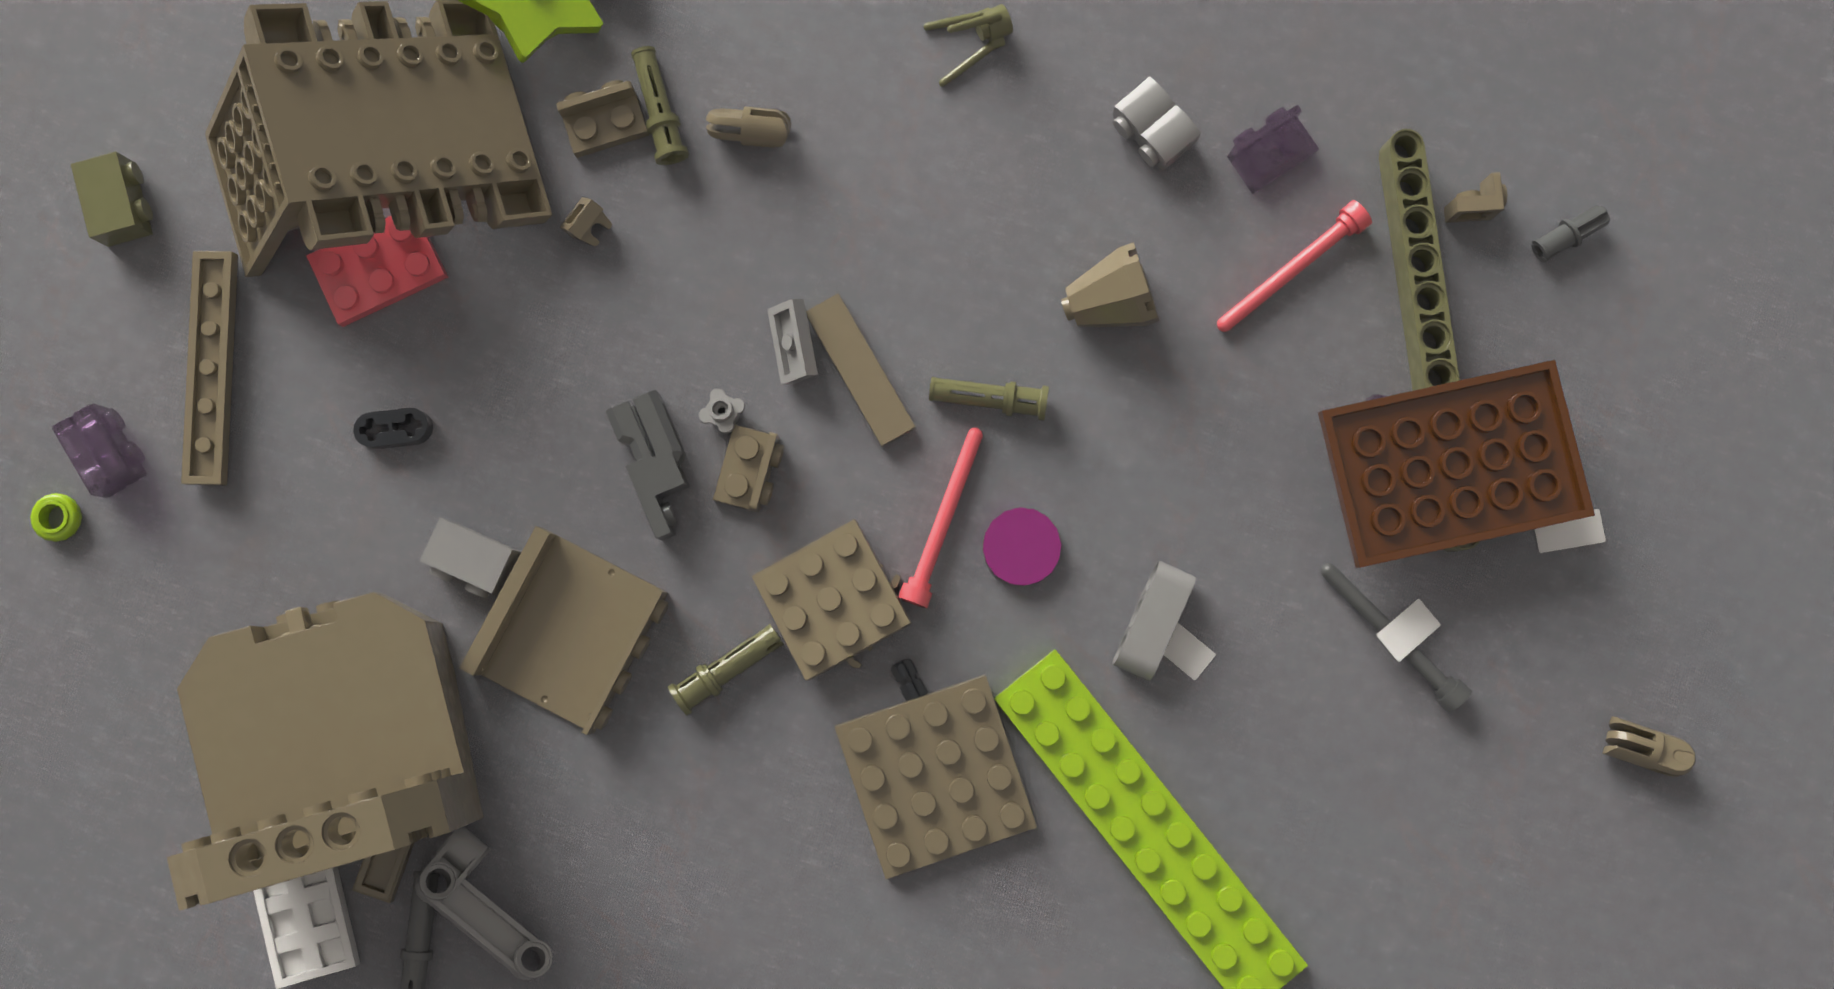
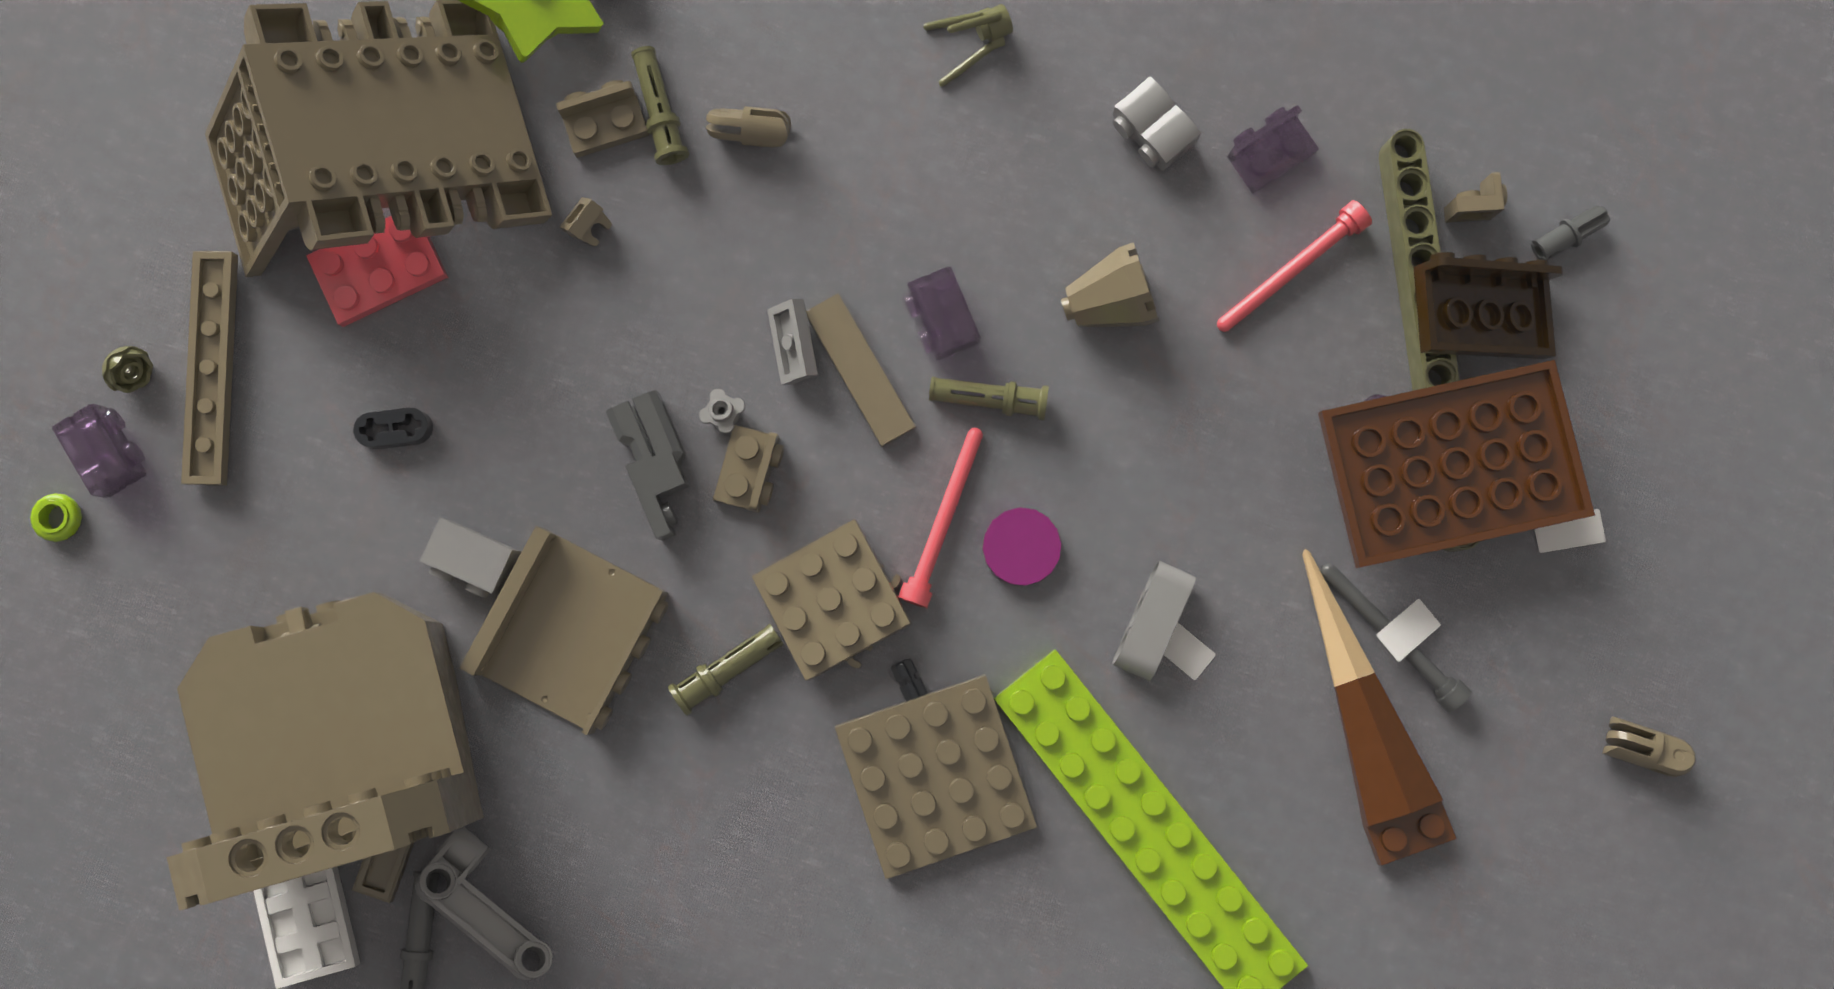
olive brick [70,151,153,247] -> none
none -> olive plate [102,346,153,393]
none -> clear purple brick [903,266,981,360]
none -> reddish brown plate [1302,549,1457,865]
none -> dark brown bracket [1414,252,1563,359]

